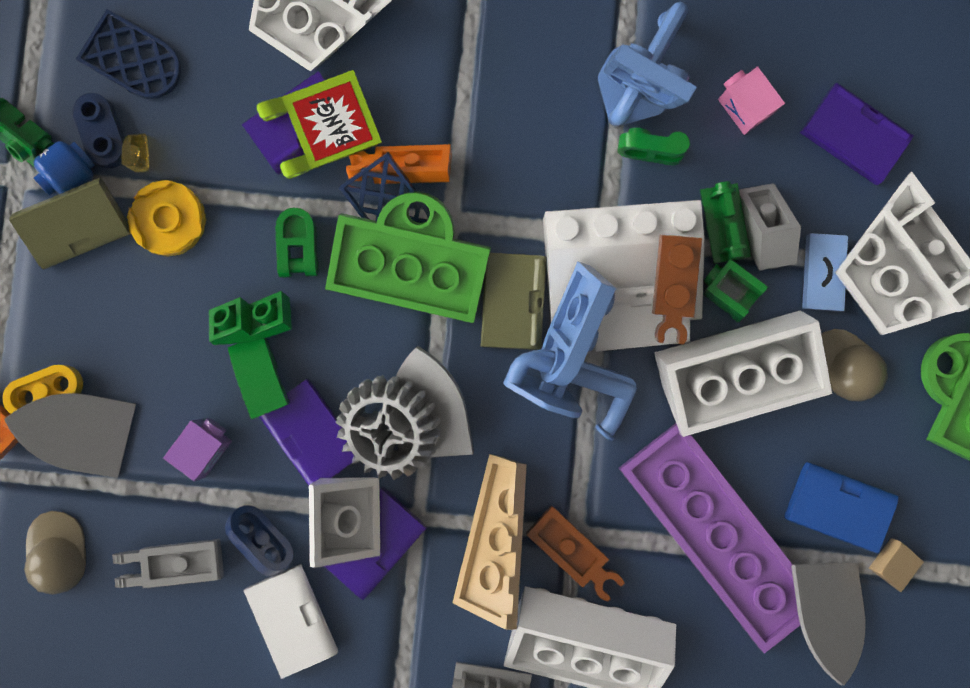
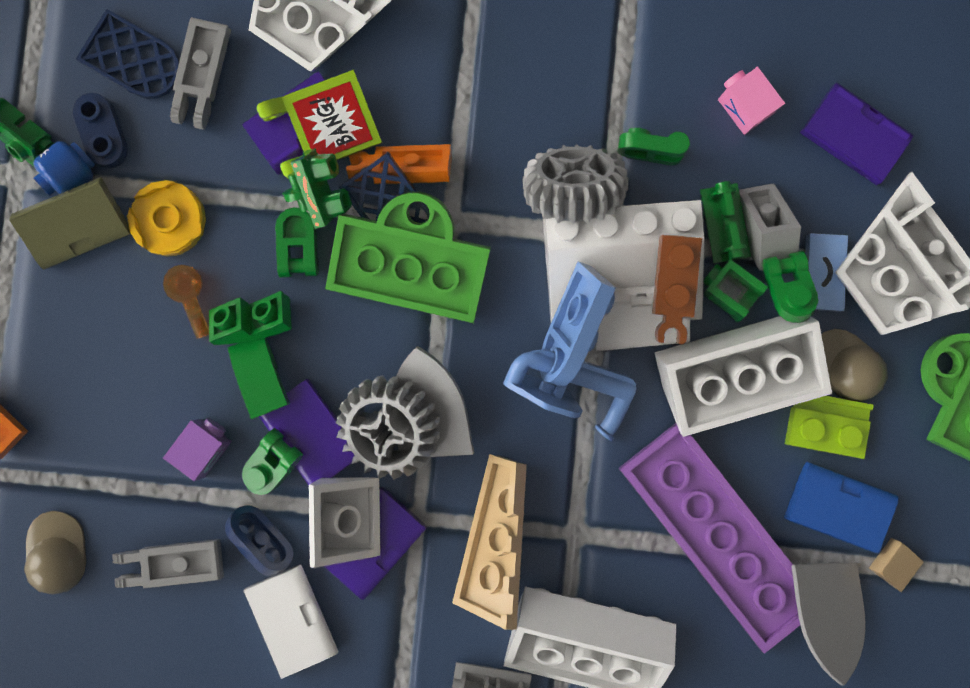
yellow plate [3,365,83,414] -> none
light grey shield [4,393,136,478] -> none
clear yellow tile [122,134,149,172] -> none
olive piece [481,253,546,350] -> none
dark orange plate [526,505,624,601] -> none
medium blue plate [598,2,697,127] -> none
none -> clear orange plate [163,265,209,339]
none -> light grey hinge [170,17,231,130]
none -> green plate [242,428,304,495]
none -> green hips [283,148,352,229]
none -> light grey gear [522,144,629,224]
none -> green plate [762,251,818,323]
none -> lime plate [785,396,874,459]

